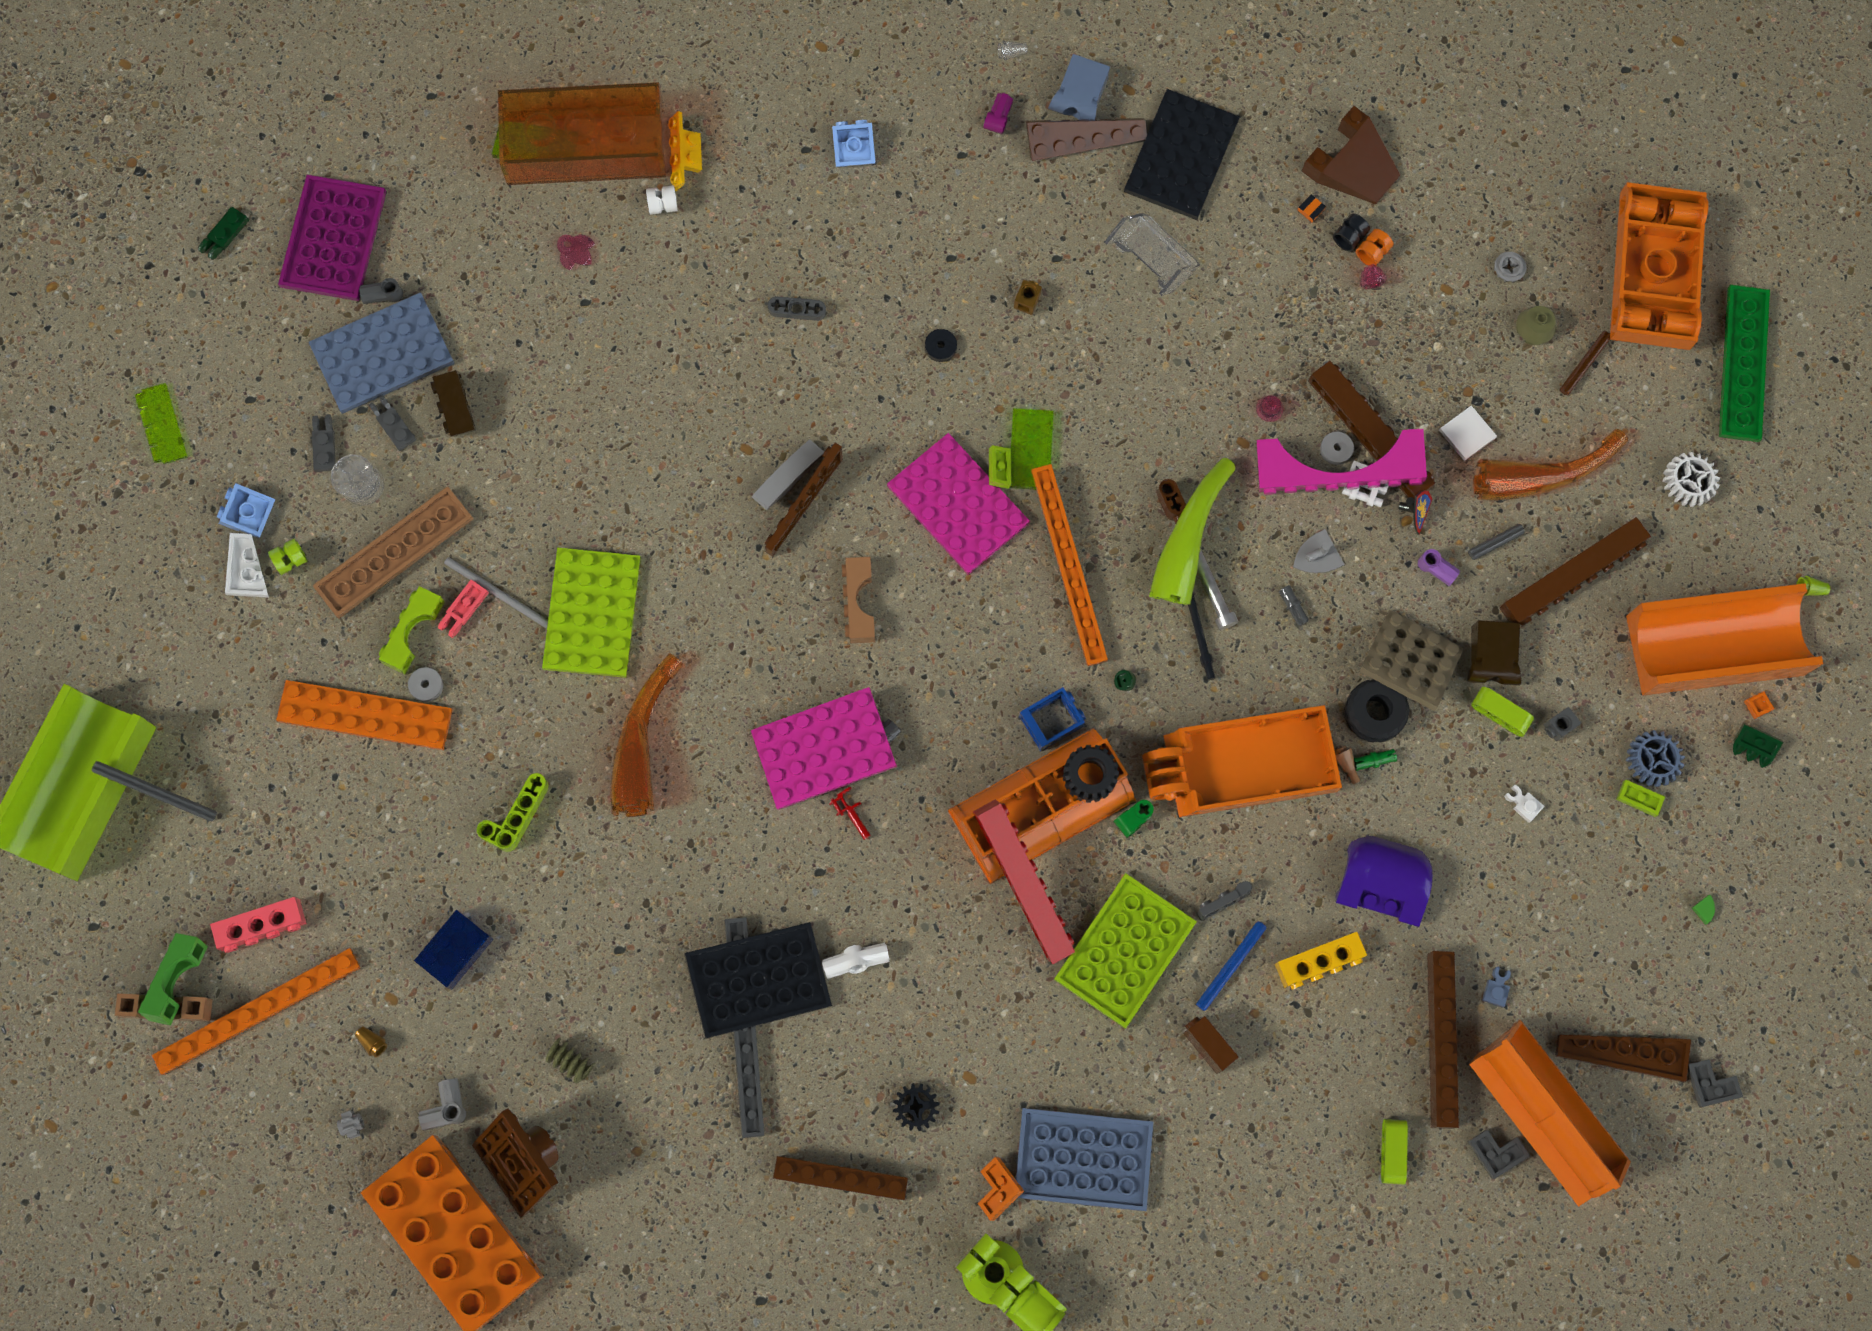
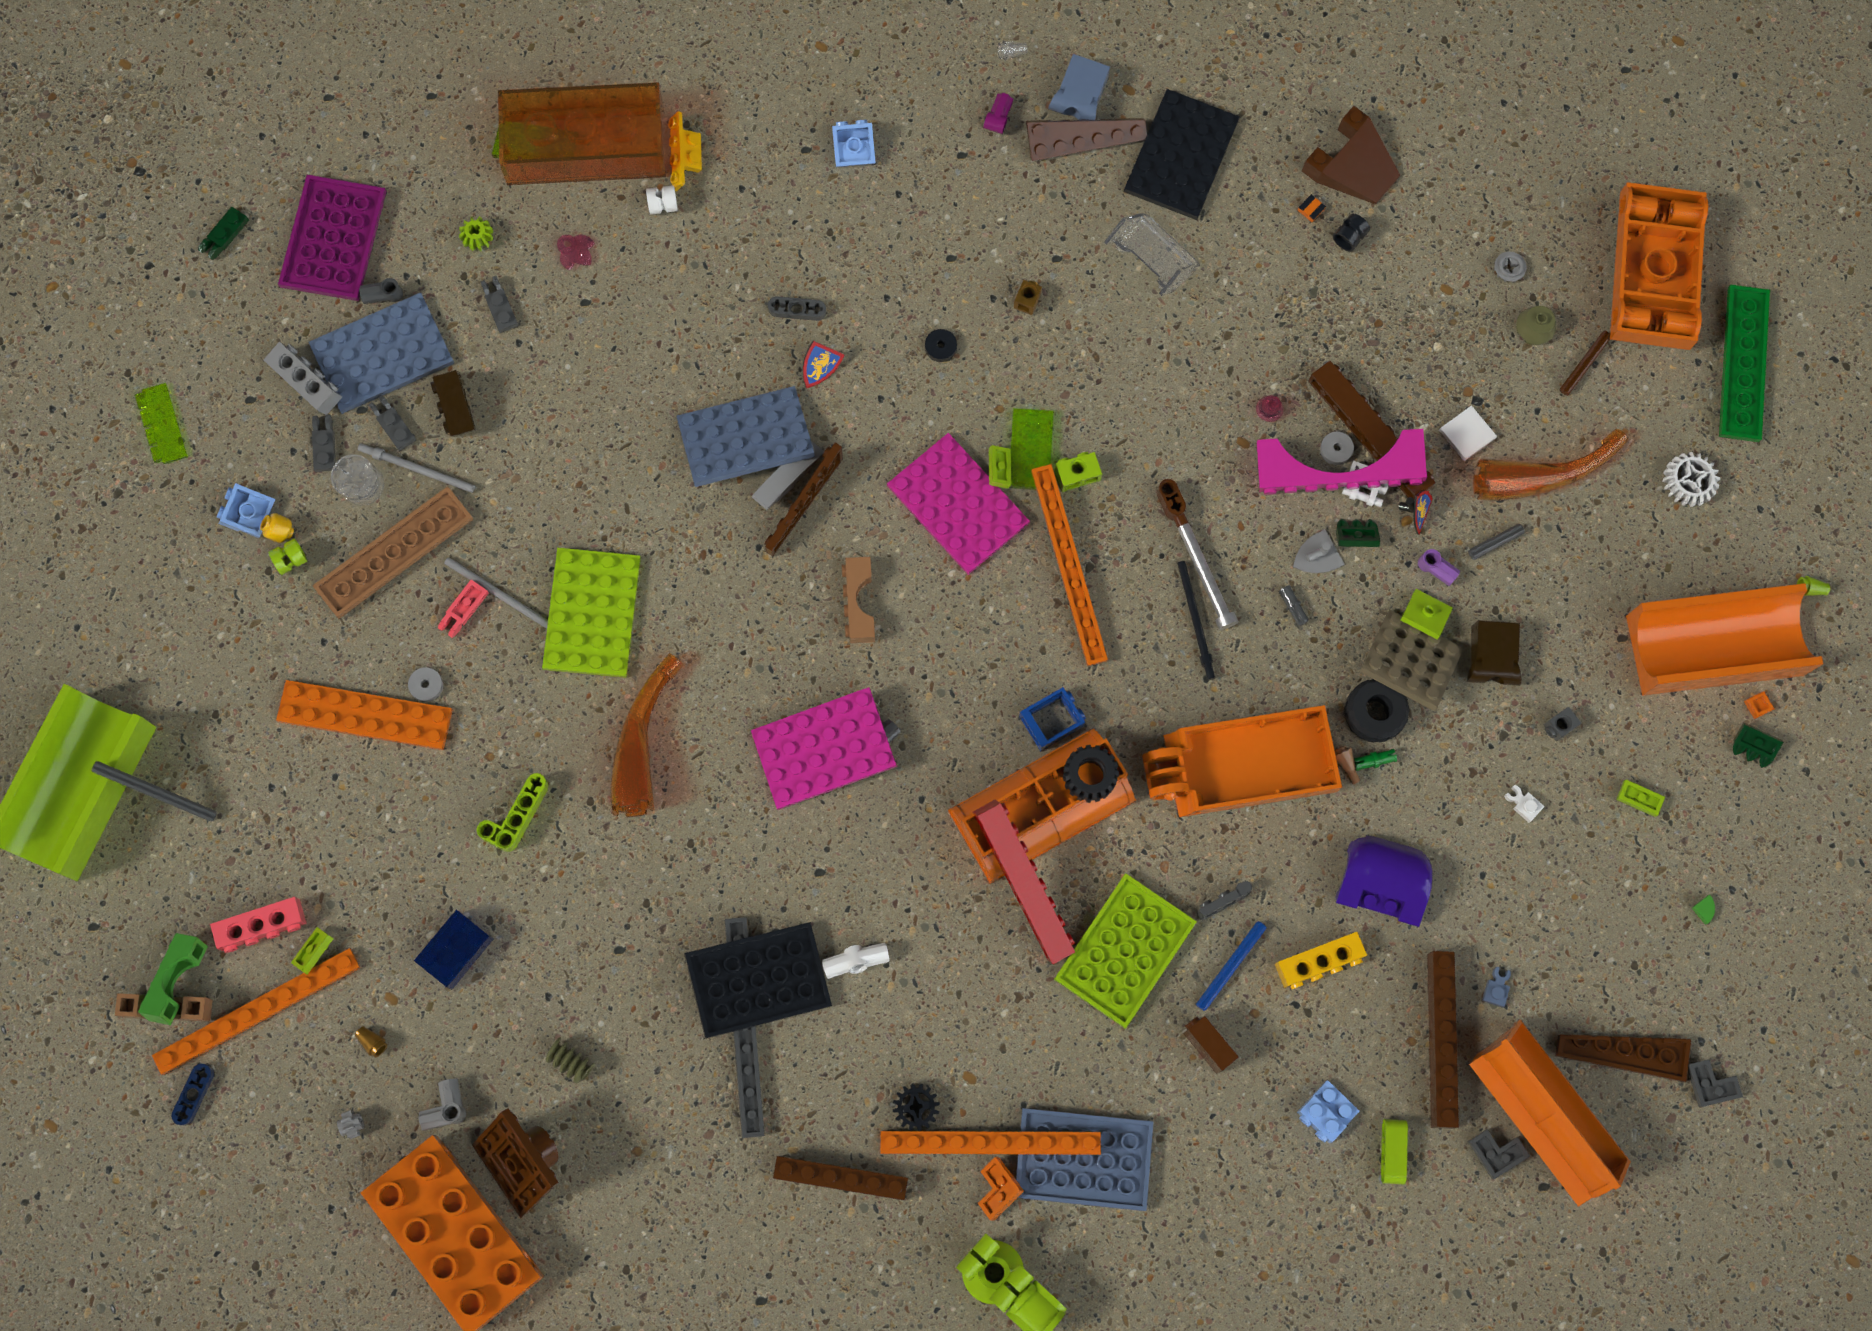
white wing [225,533,269,598] -> none
lime arch [379,586,445,674] -> none
red piece [829,787,871,840] -> none
green piece [1113,800,1154,838] -> none
dark green tile [1114,670,1136,691] -> none
lime brick [1149,458,1235,605] -> none
orange wheel [1356,229,1394,267] -> none
clear pink cone [1360,264,1387,290] -> none
lime beam [1471,687,1534,737] -> none
reddish brown brick [1499,517,1651,627] -> none
sand blue gear [1626,730,1685,787] -> none
none -> dark blue beam [171,1064,214,1126]
none -> yellow head [260,513,294,543]
none -> light grey brick [264,342,342,415]
none -> lime plate [291,927,334,975]
none -> light grey bar [358,443,475,493]
none -> lime gear [459,216,493,251]
none -> dark grey hinge [480,276,518,333]
none -> sand blue plate [676,386,815,487]
none -> shield [802,340,845,389]
none -> orange plate [880,1131,1101,1155]
none -> lime brick [1054,452,1102,492]
none -> light blue plate [1297,1080,1360,1143]
none -> dark green plate [1336,519,1380,547]
none -> lime plate [1401,589,1453,640]

